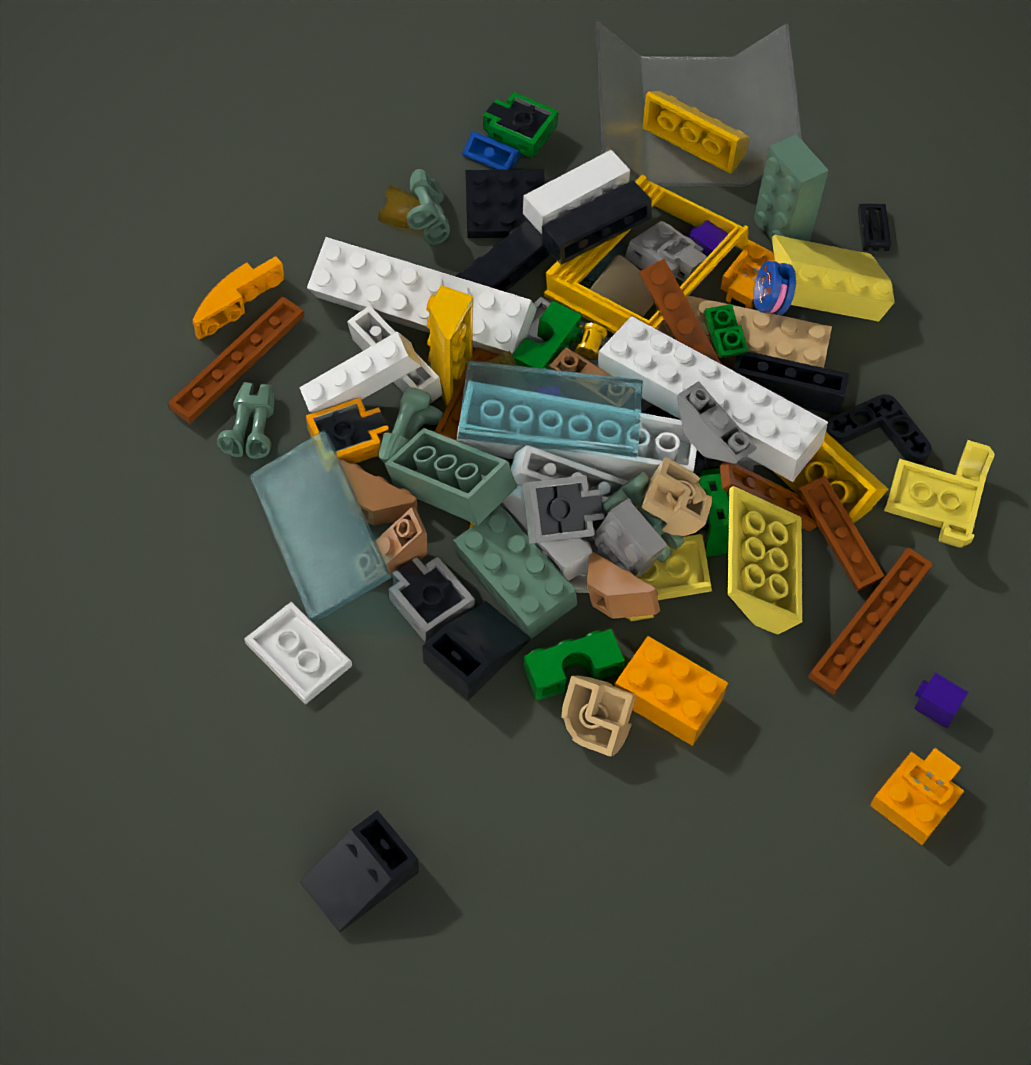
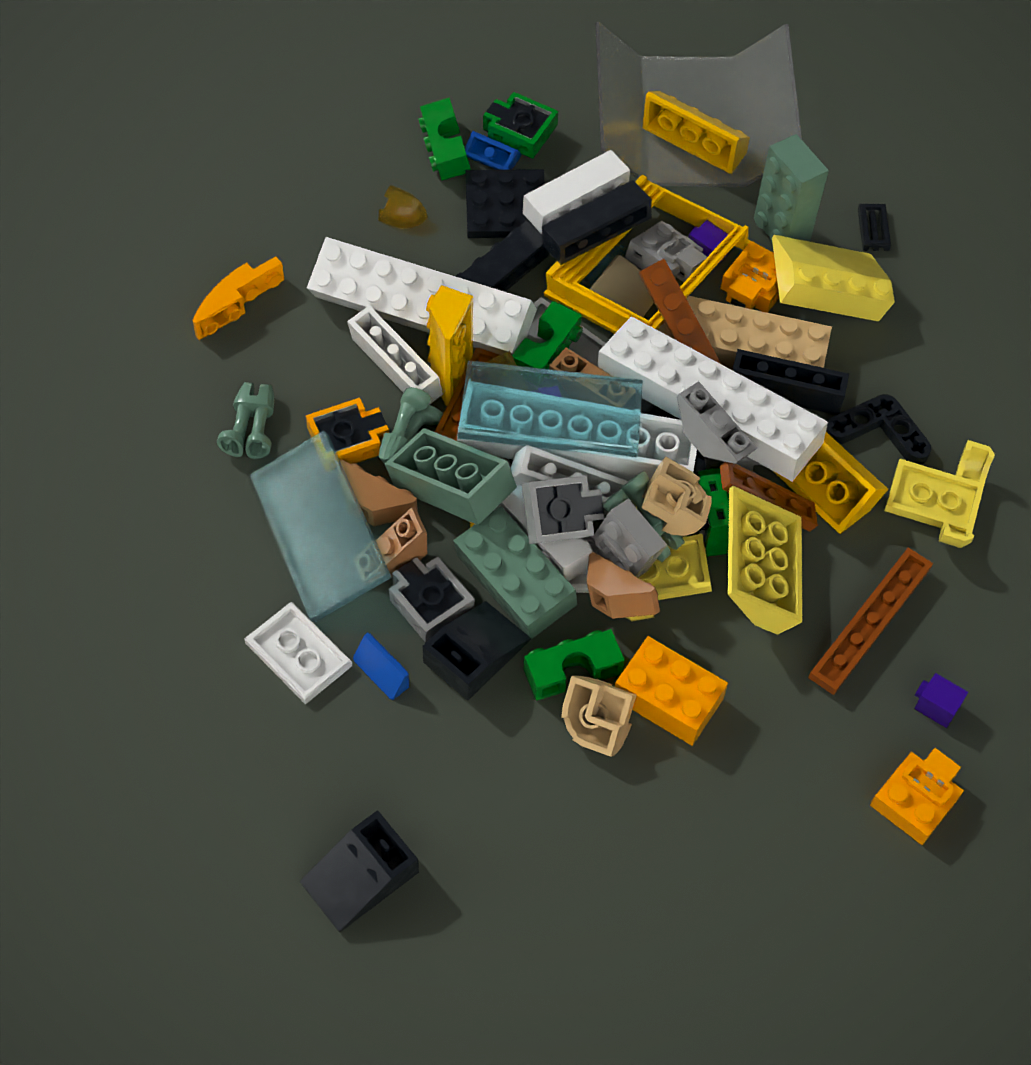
dark orange plate [168,297,304,424] -> none
white brick [299,332,421,413] -> none
sand green piece [407,169,450,245] -> none
yellow bush [575,323,608,360] -> none
green slope [703,304,748,358] -> none
blue head [754,261,796,315] -> none
dark orange plate [798,476,884,592] -> none
none -> blue slope [353,632,409,700]
none -> green arch [418,97,471,181]

